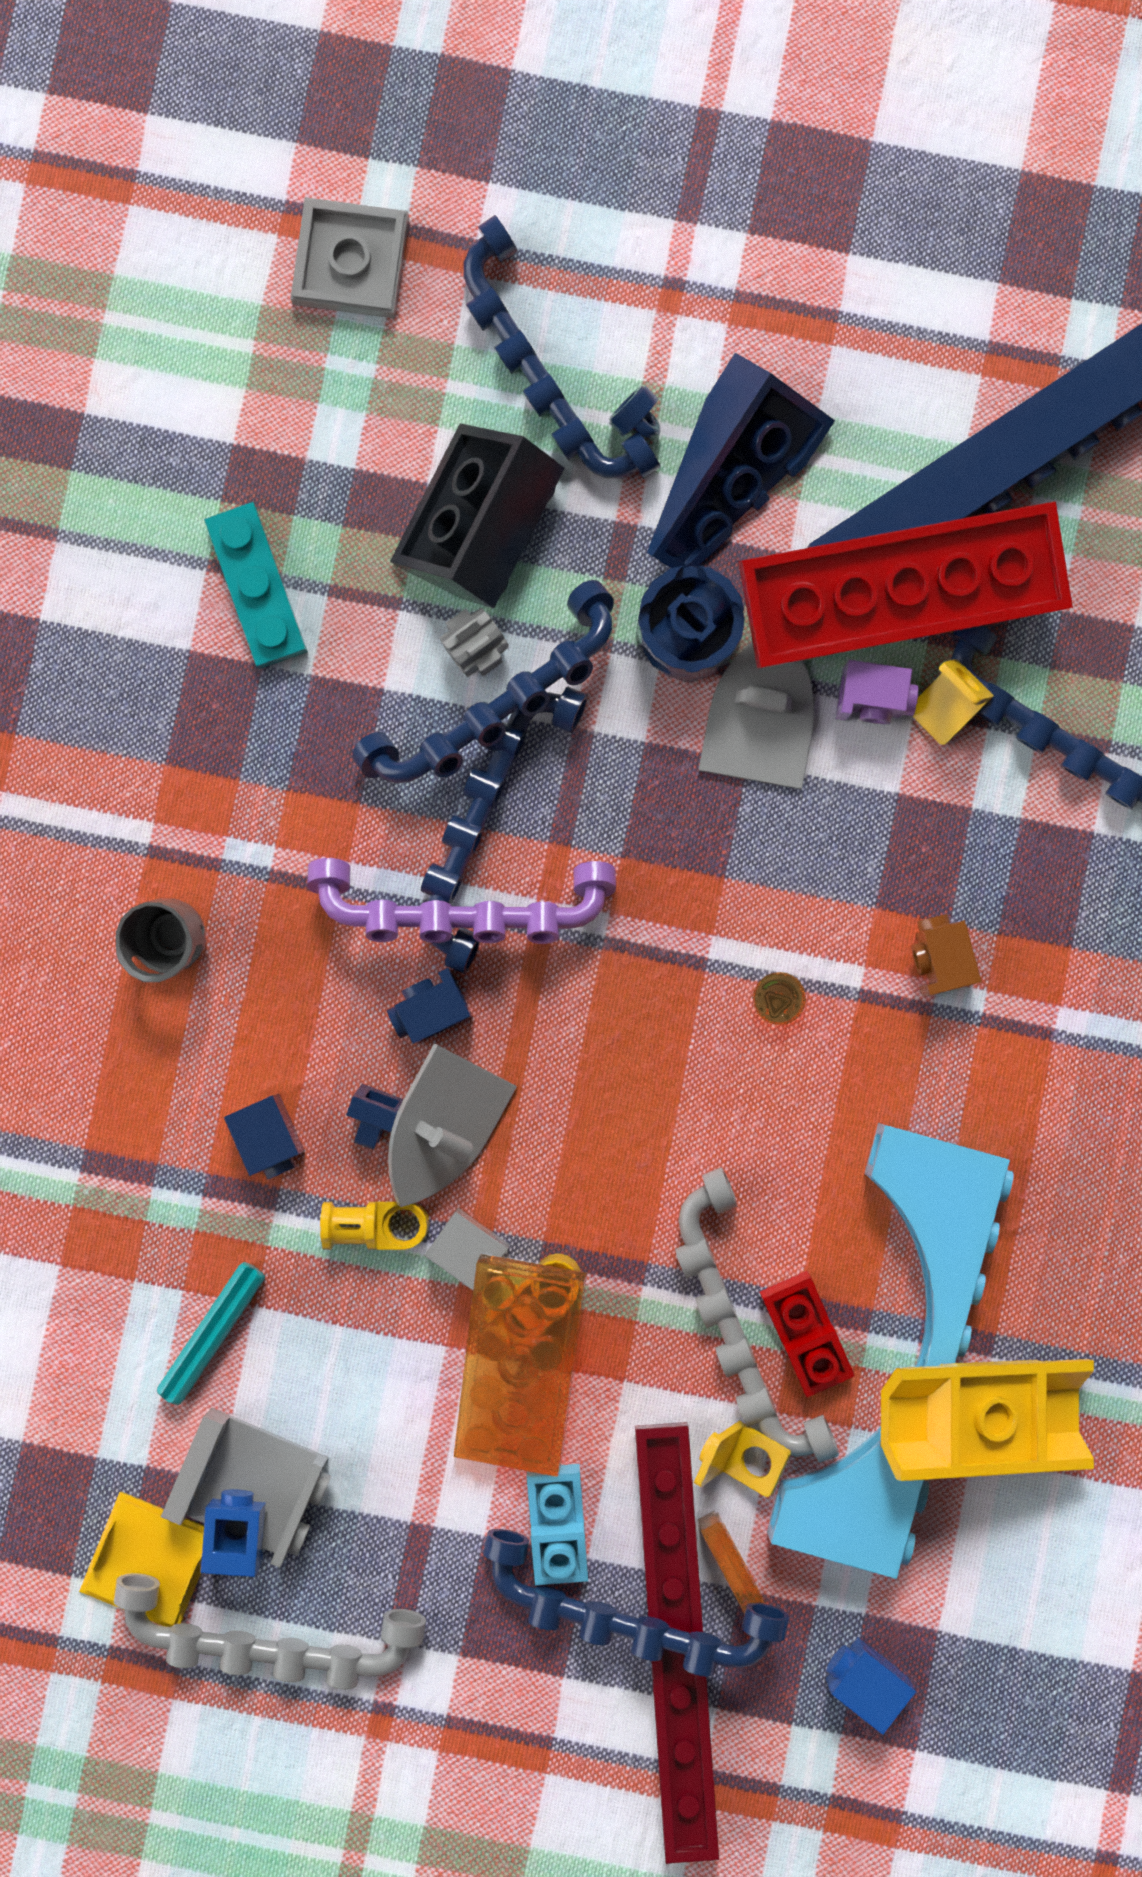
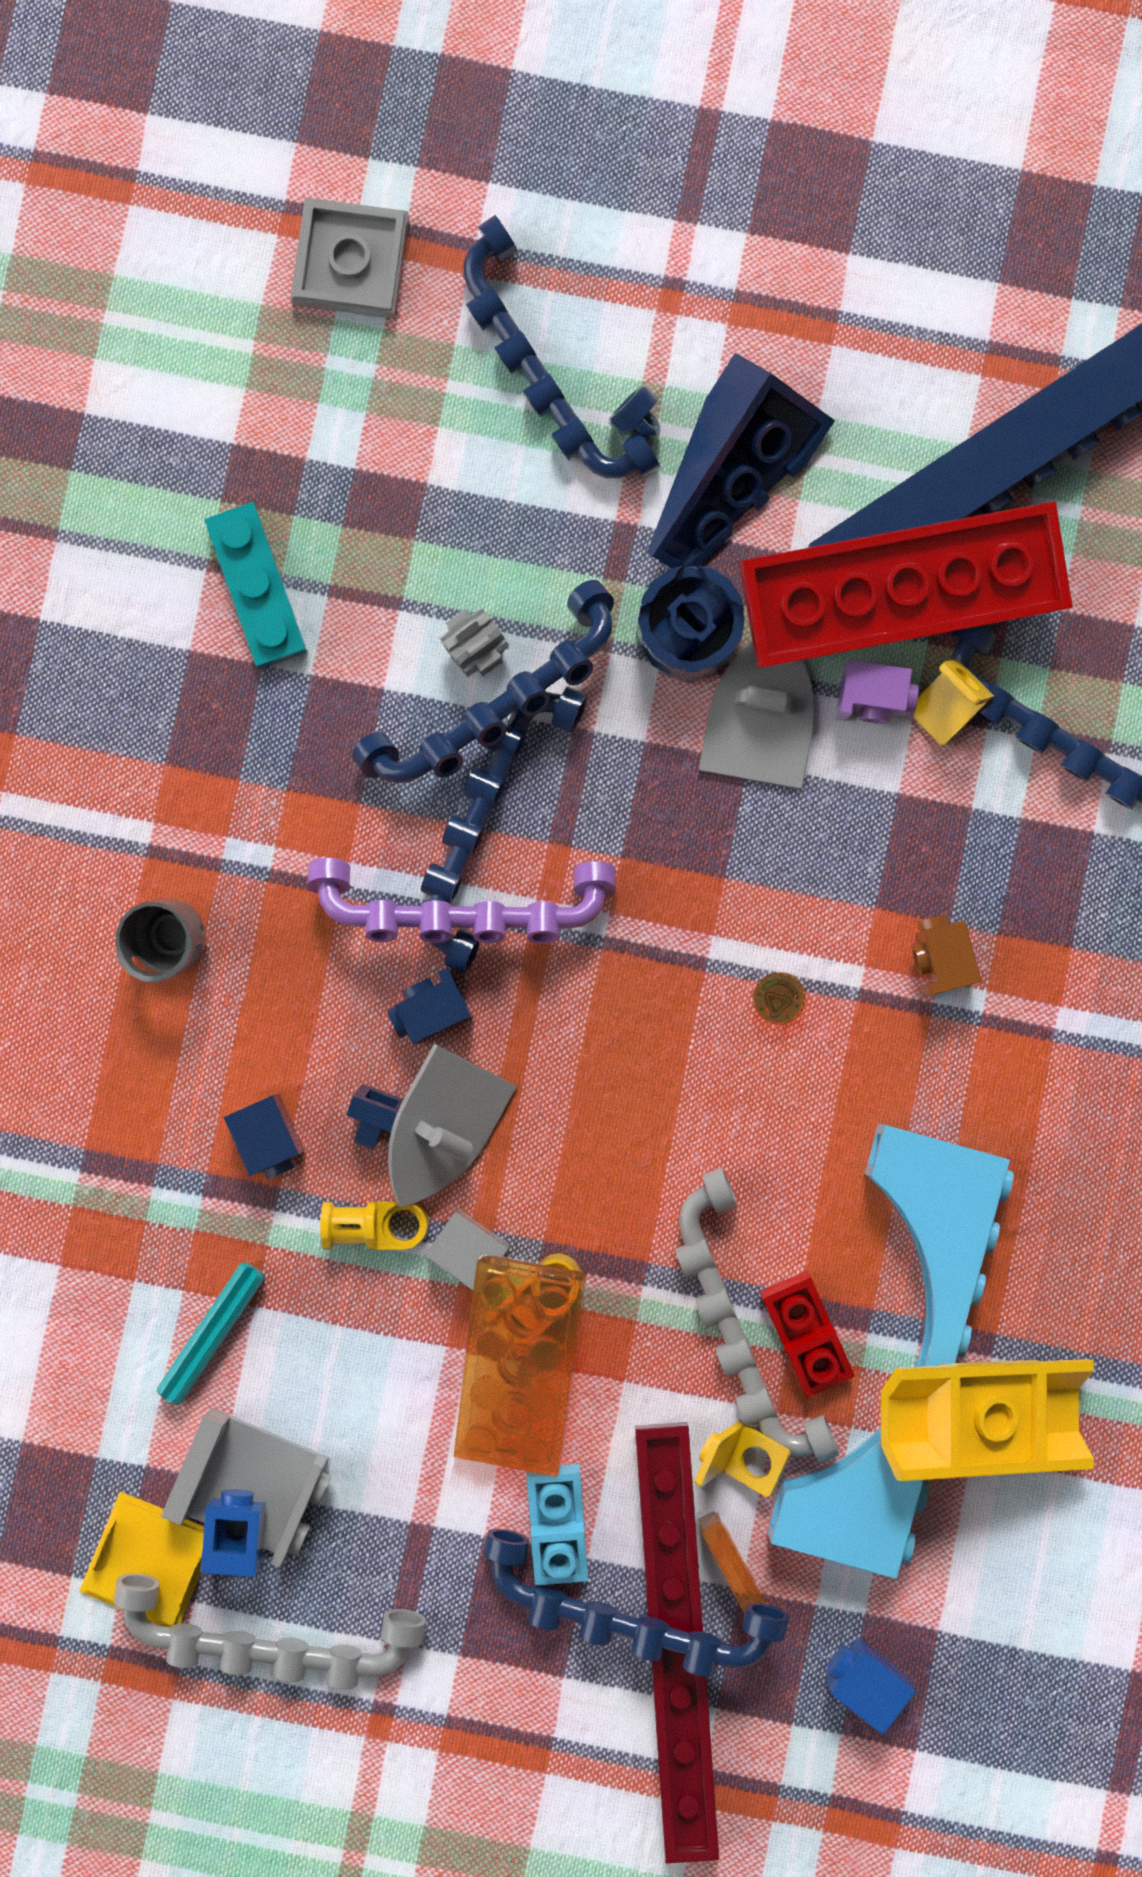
black slope [390,423,565,609] -> none

